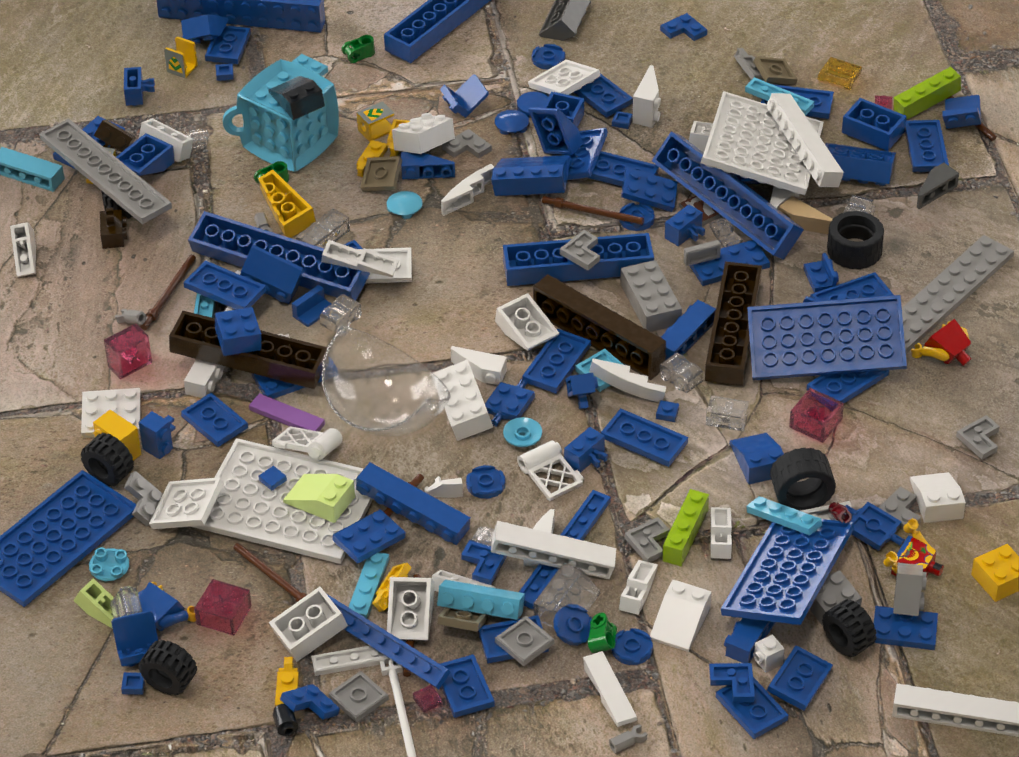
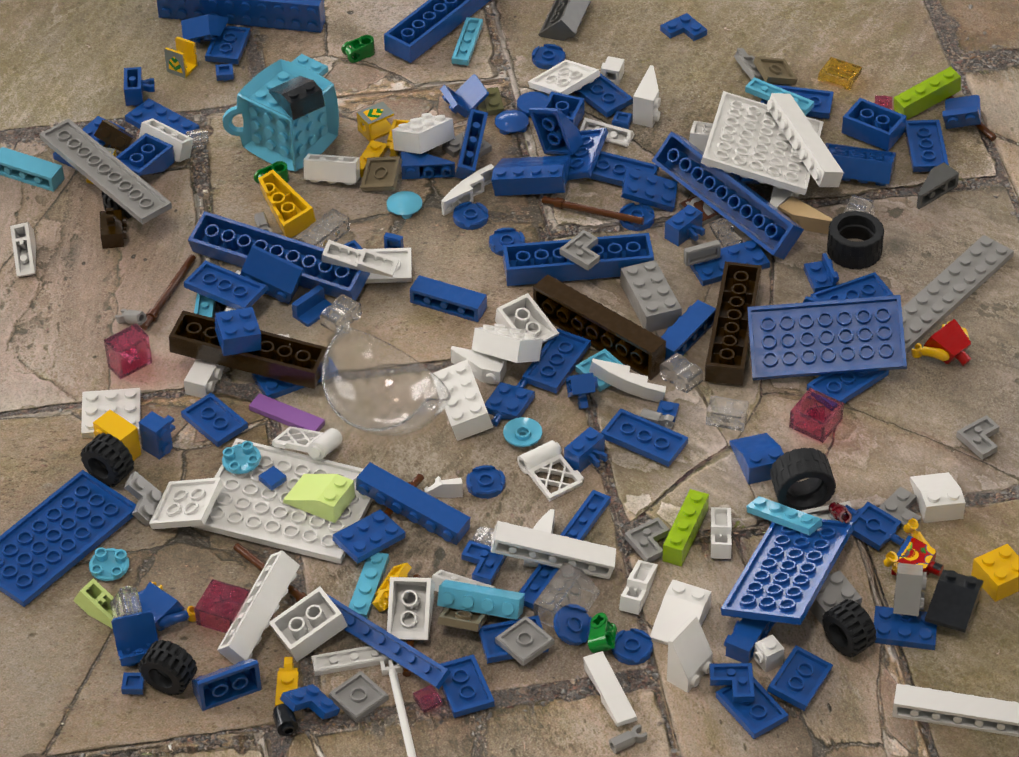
none -> blue plate [125,98,200,137]
none -> blue slope [192,659,262,711]
none -> white brick [217,550,300,664]
none -> medium azure dish [222,441,261,474]
none -> white brick [304,154,360,185]
none -> blue tile [384,232,404,248]
none -> blue brick [410,275,487,322]
none -> medium azure plate [451,17,483,66]
none -> blue tile [453,201,488,230]
none -> blue brick [454,108,488,180]
none -> white brick [471,324,543,363]
none -> olive plate [477,87,504,116]
none -> blue tile [489,228,525,256]
none -> white slope [579,117,635,147]
none -> white brick [601,56,624,85]
none -> light grey bar [640,408,674,430]
none -> white slope [667,614,713,693]
none -> black slope [925,569,983,633]

